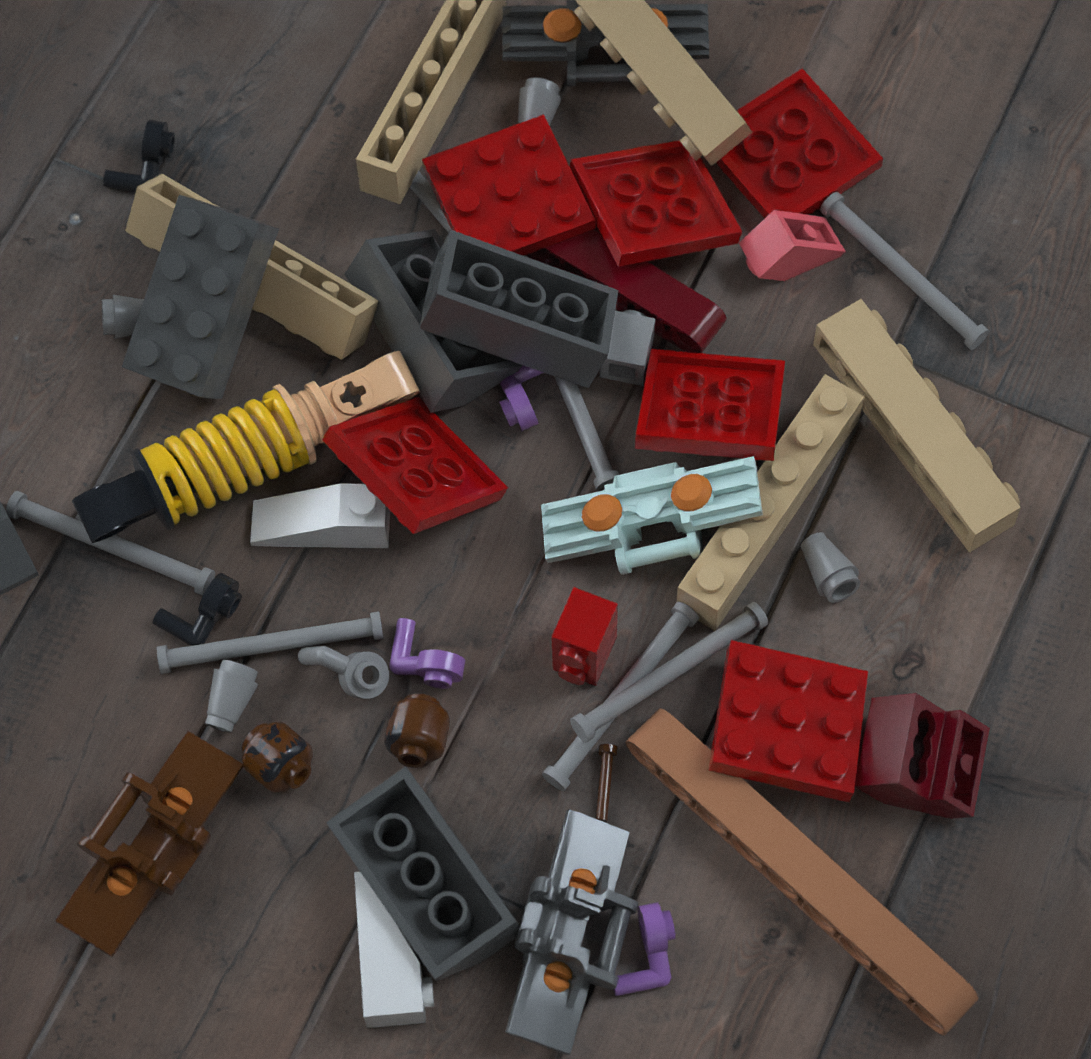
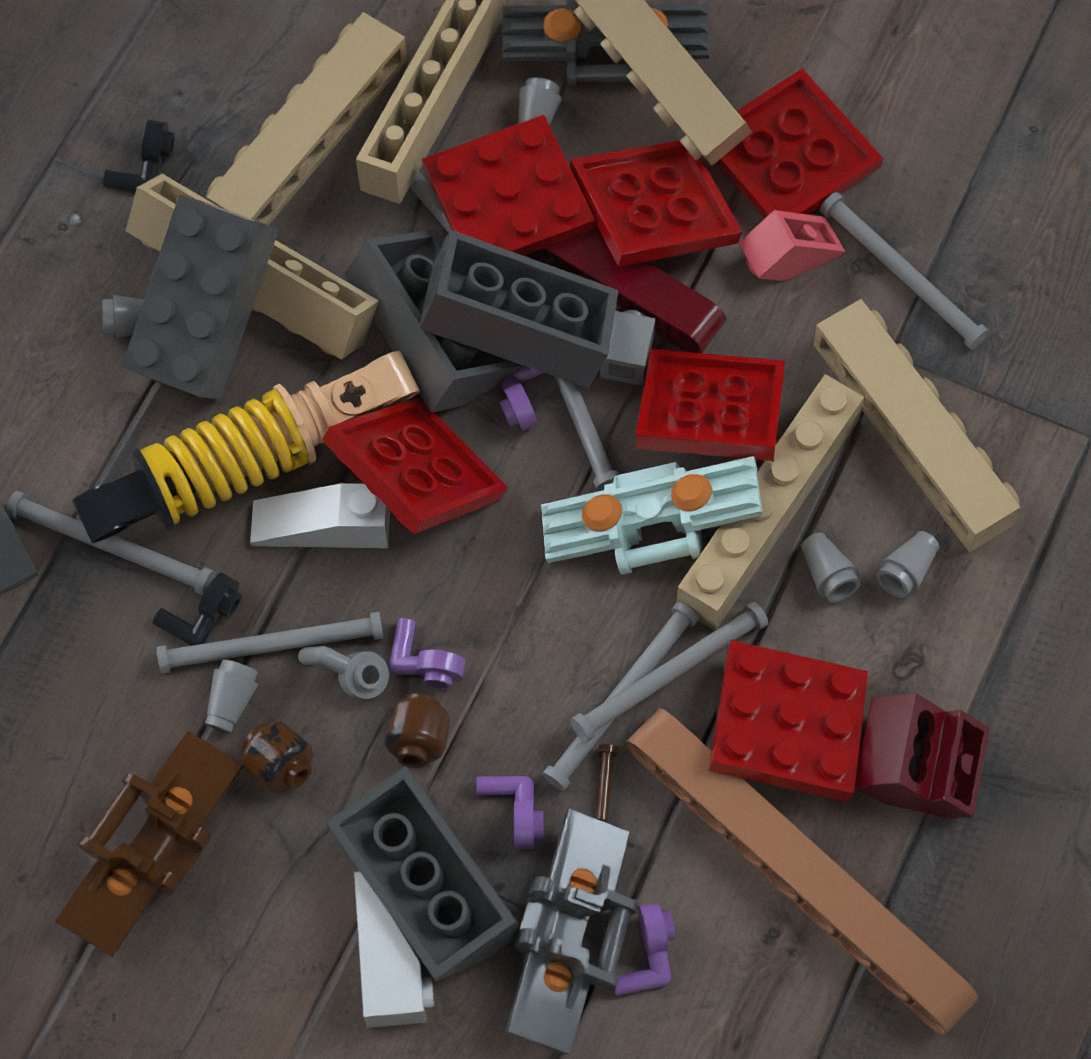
red brick [552,587,618,686] -> none
none -> tan brick [206,12,407,225]
none -> medium lavender plate [476,776,544,849]
none -> light grey cone [876,531,940,598]

